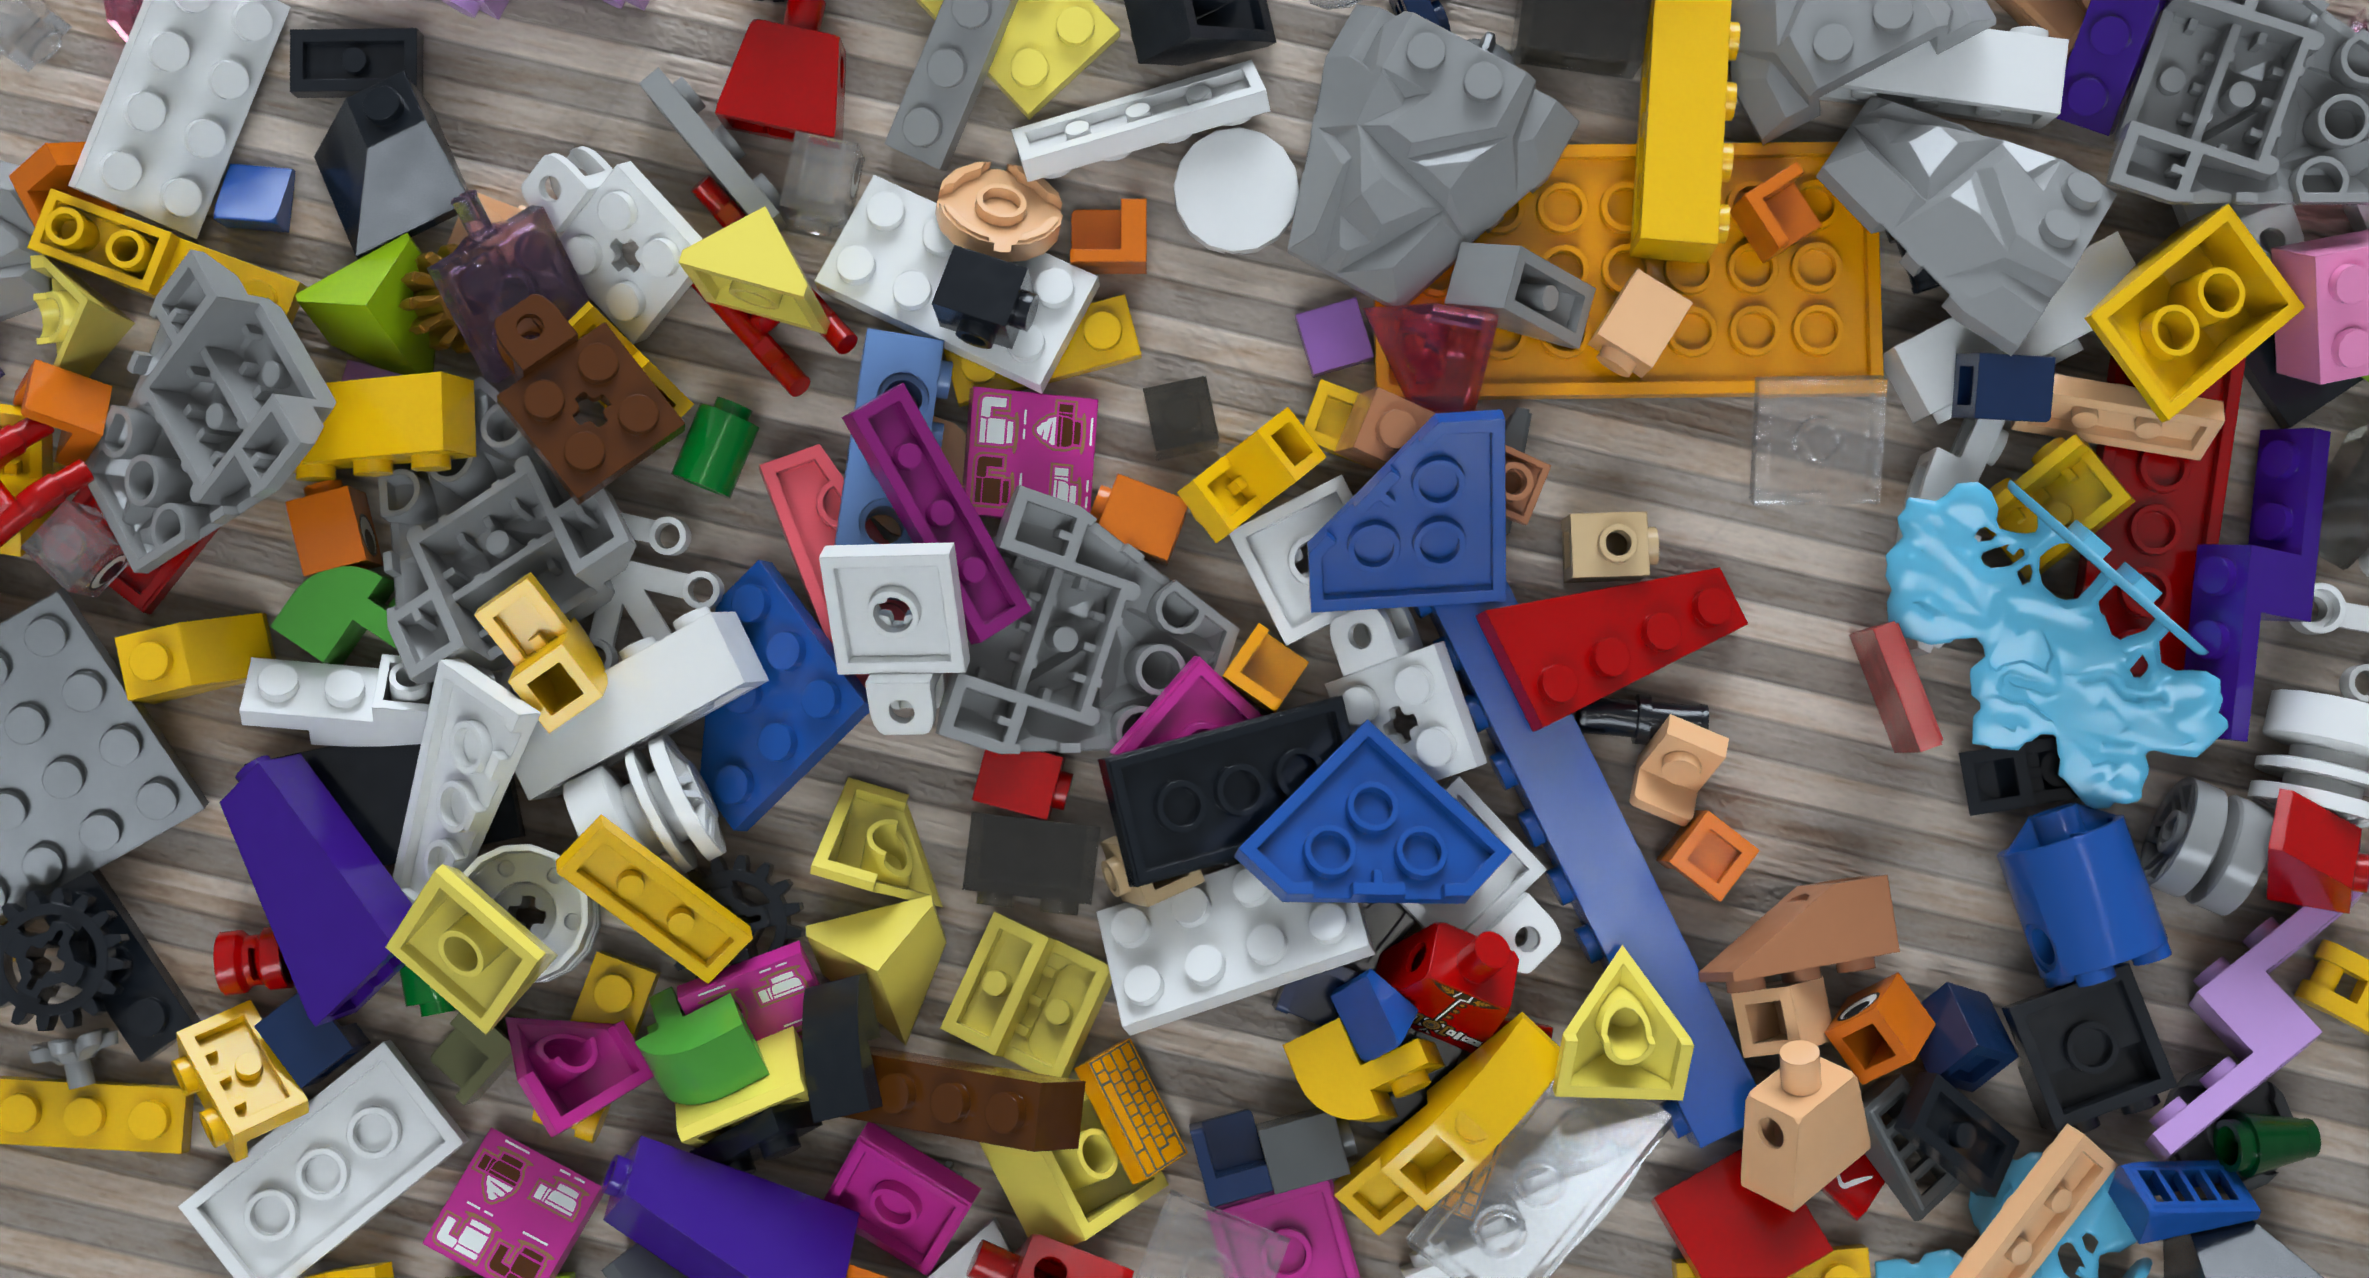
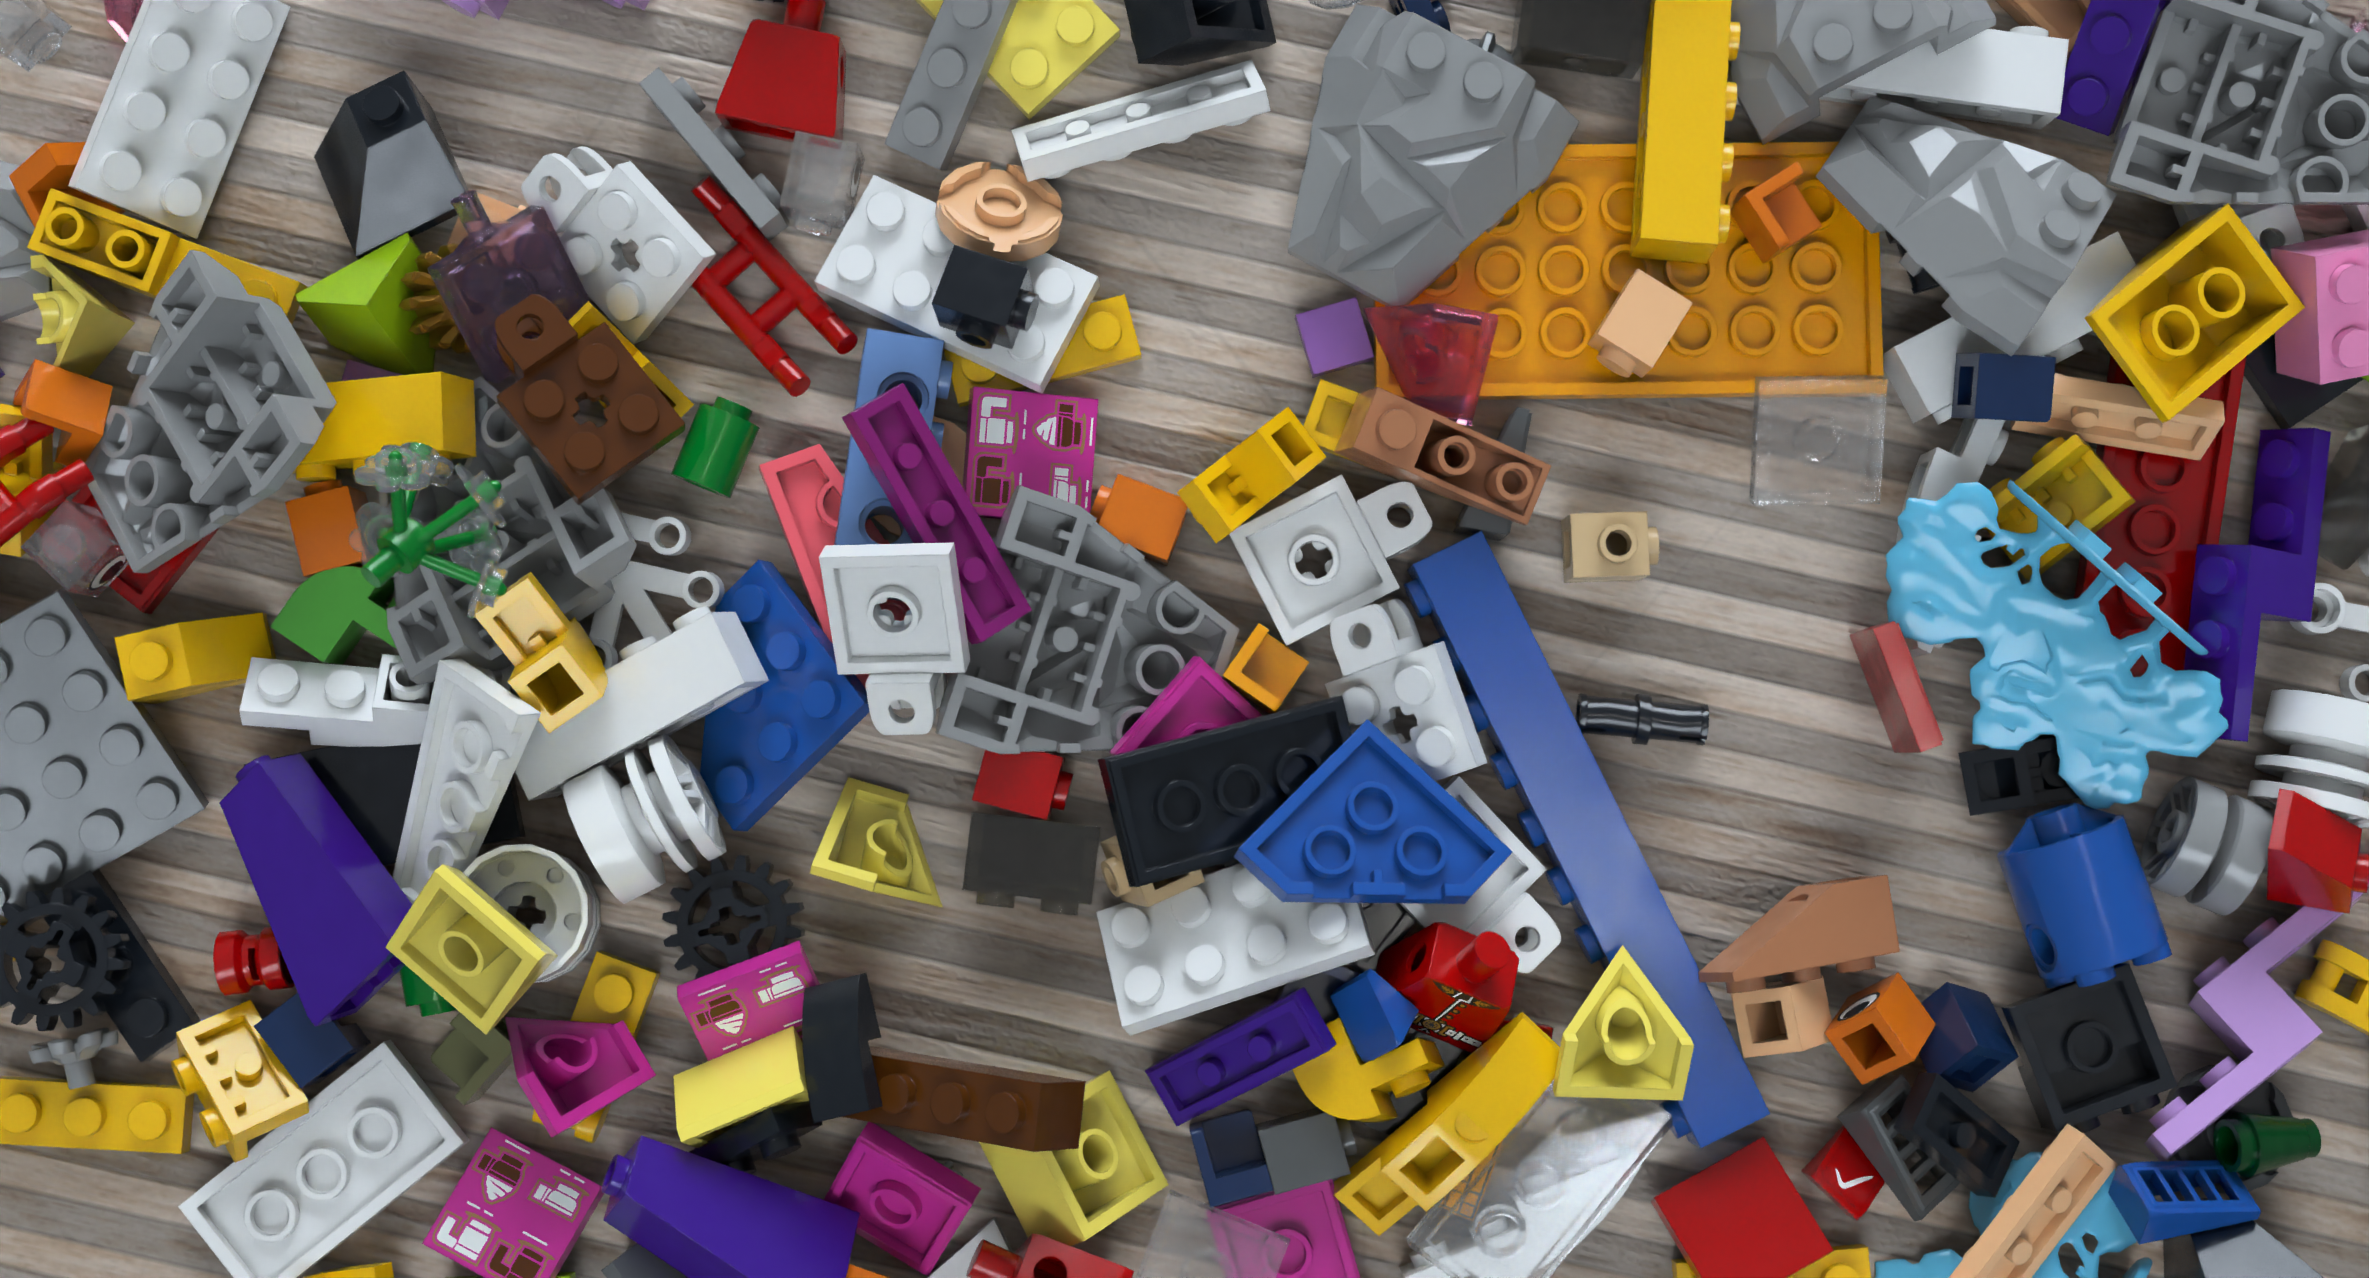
slope [213,164,296,233] -> none
black plate [290,28,424,98] -> none
yellow plate [556,814,753,984] -> none
bright green brick [635,986,770,1105] -> none
light yellow slope [678,206,830,334] -> none
light yellow slope [805,895,946,1045] -> none
light yellow slope [940,911,1112,1078] -> none
orange panel [1070,198,1147,274] -> none
light orange tile [1074,1038,1188,1185] -> none
clear smoke brick [1143,376,1219,461] -> none
white tile [1174,127,1299,255] -> none
blue plate [1307,409,1506,613] -> none
light grey slope [1444,242,1596,349] -> none
red wing [1475,567,1748,732] -> none
light nougat bracket [1629,714,1729,827] -> none
orange panel [1656,810,1760,902] -> none
light nougat torso [1741,1040,1871,1212] -> none
none -> clear plant [348,442,508,619]
none -> dark purple tile [1145,987,1337,1127]

